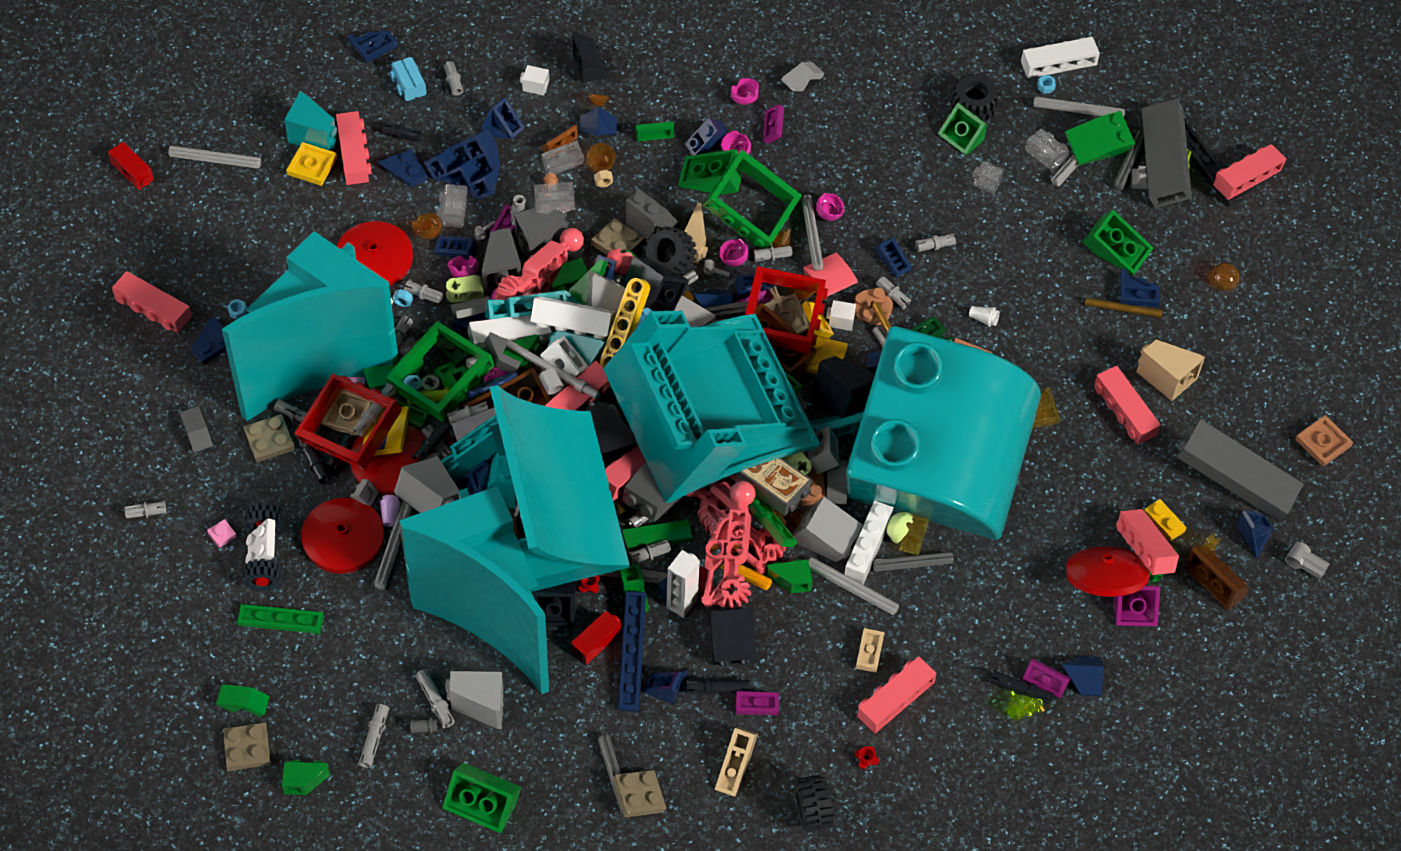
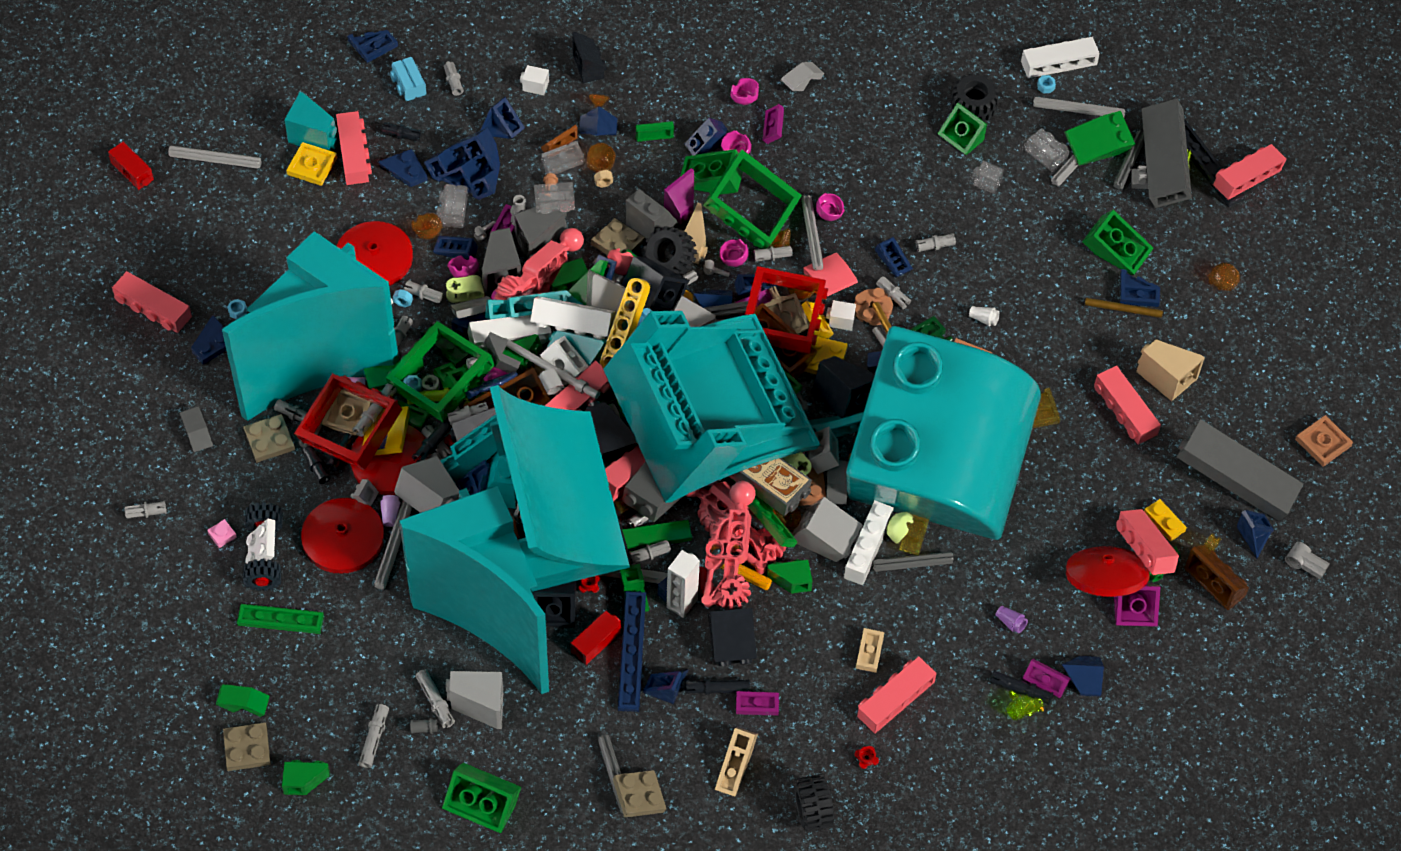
light grey axle [809,558,899,615] -> none
none -> magenta slope [664,168,694,225]
none -> medium lavender cone [996,606,1028,633]

